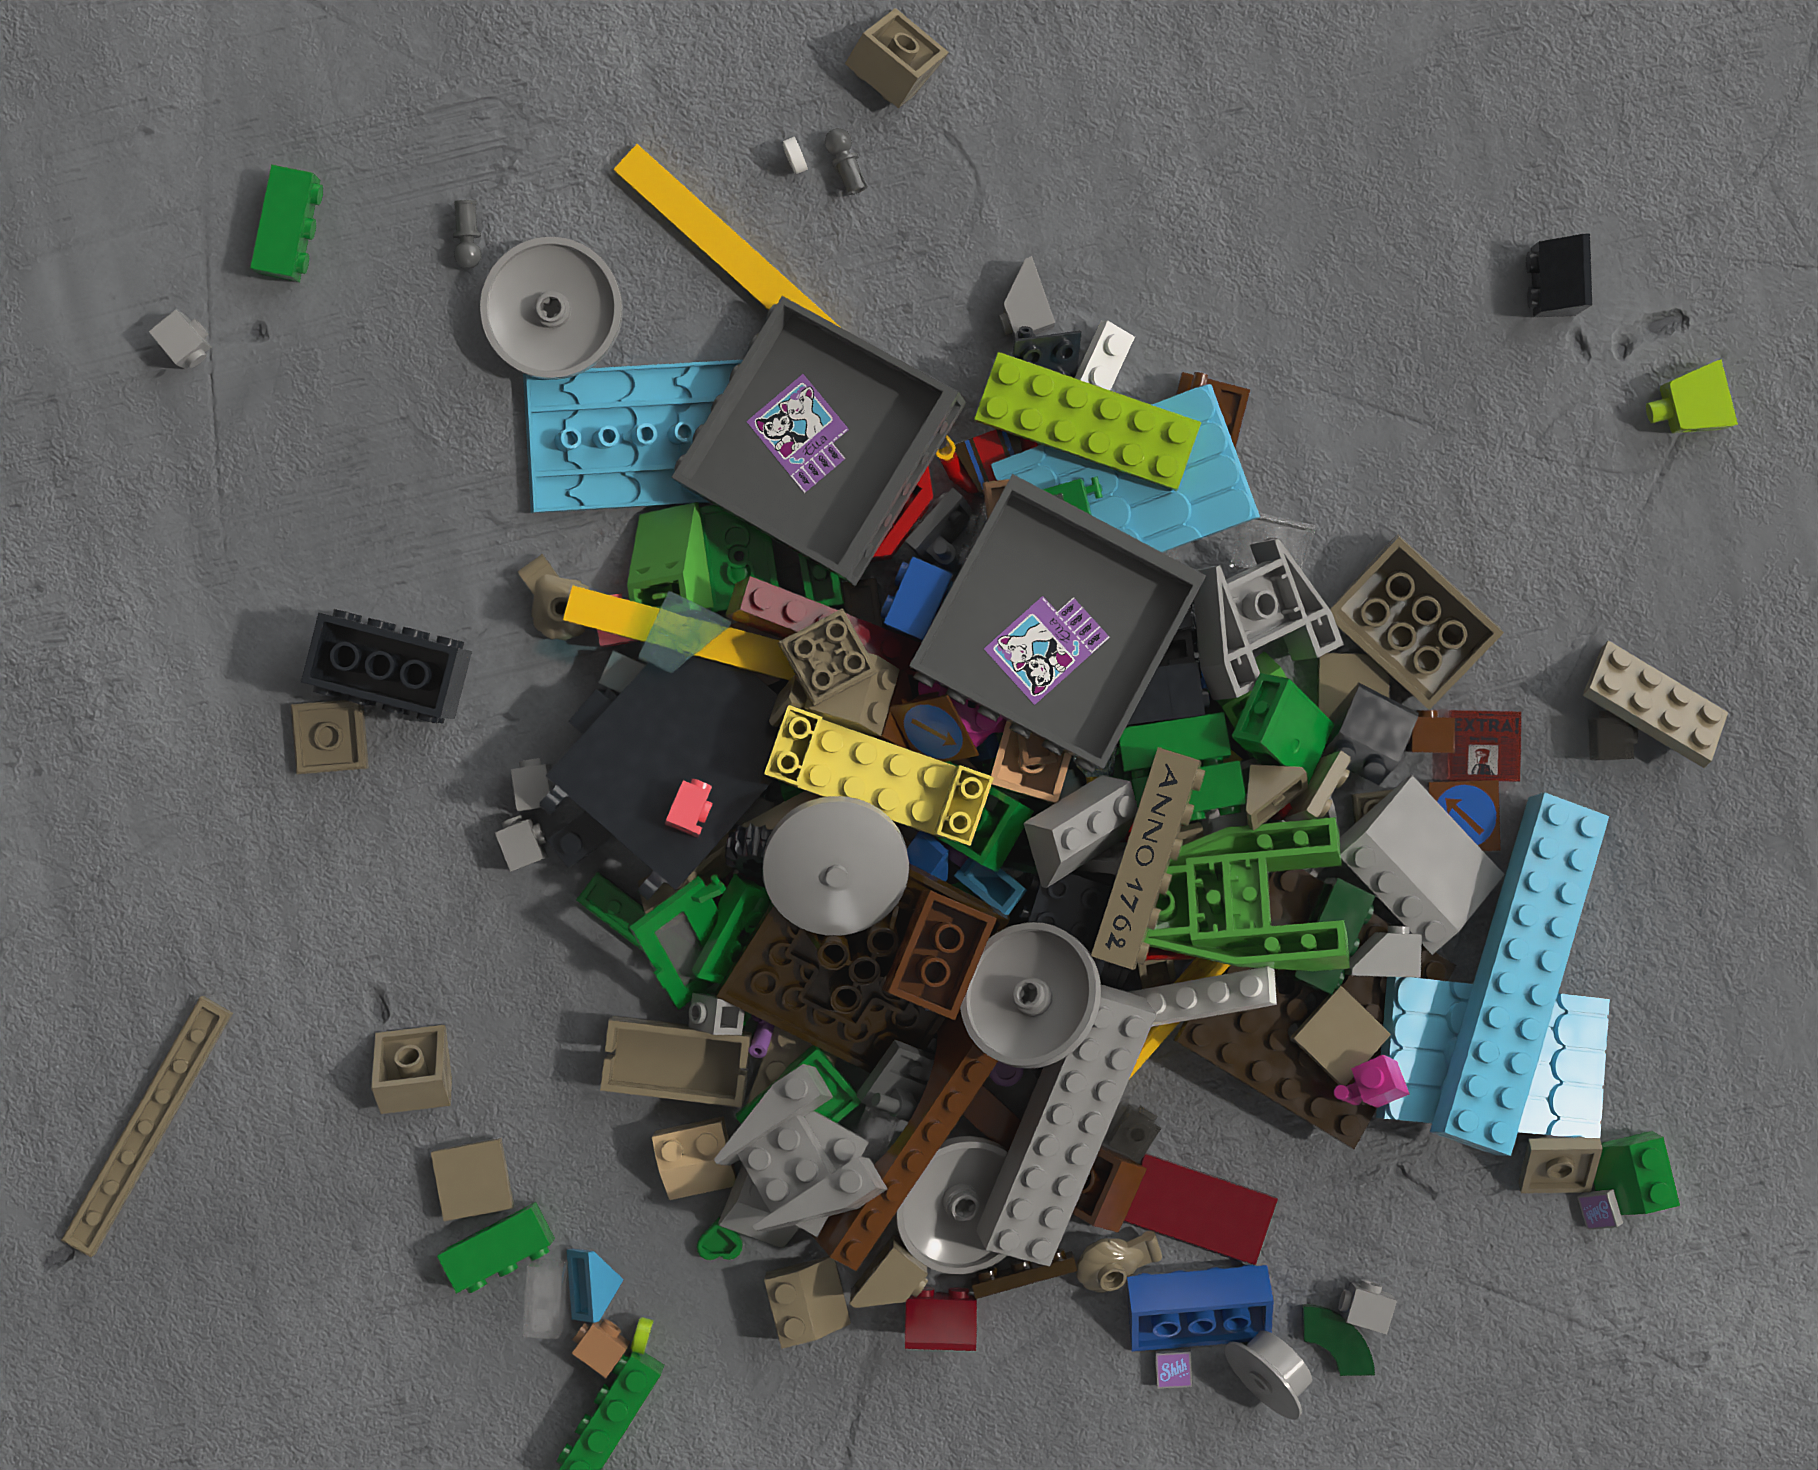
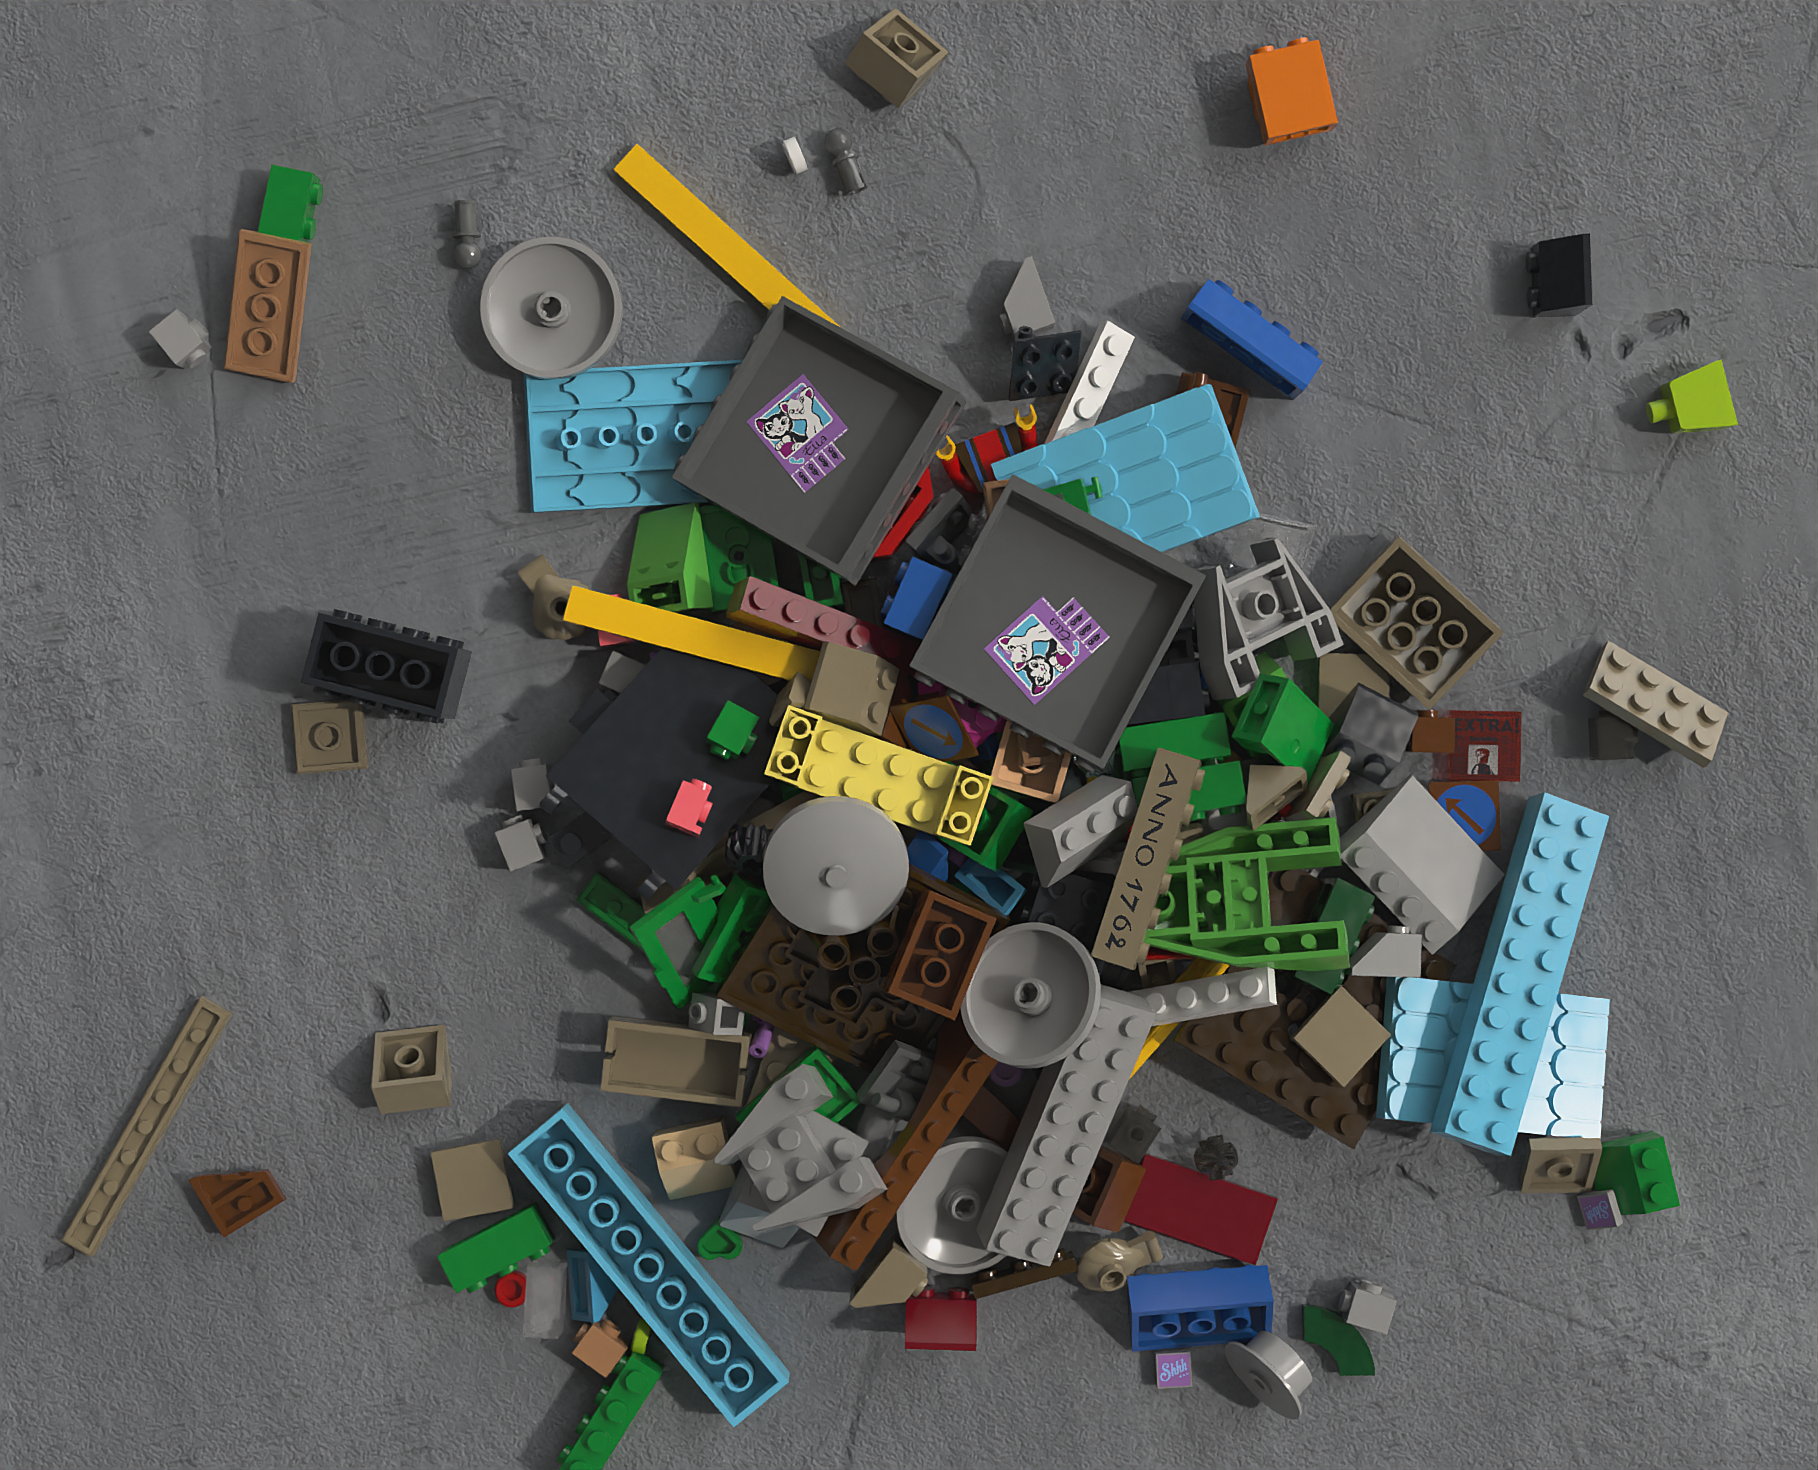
clear light blue slope [638,591,731,674] -> none
dark tan slope [764,1256,851,1349] -> none
dark tan tile [778,608,878,707] -> none
lime plate [974,352,1201,491] -> none
dark pink brick [1334,1055,1410,1108] -> none
none -> reddish brown wing [188,1169,287,1238]
none -> medium nougat tile [224,229,312,383]
none -> red tile [494,1270,531,1308]
none -> medium azure brick [508,1103,790,1428]
none -> green brick [705,700,760,760]
none -> blue slope [1181,279,1323,400]
none -> clear smoke gear [1194,1135,1238,1181]
none -> orange brick [1245,37,1338,146]

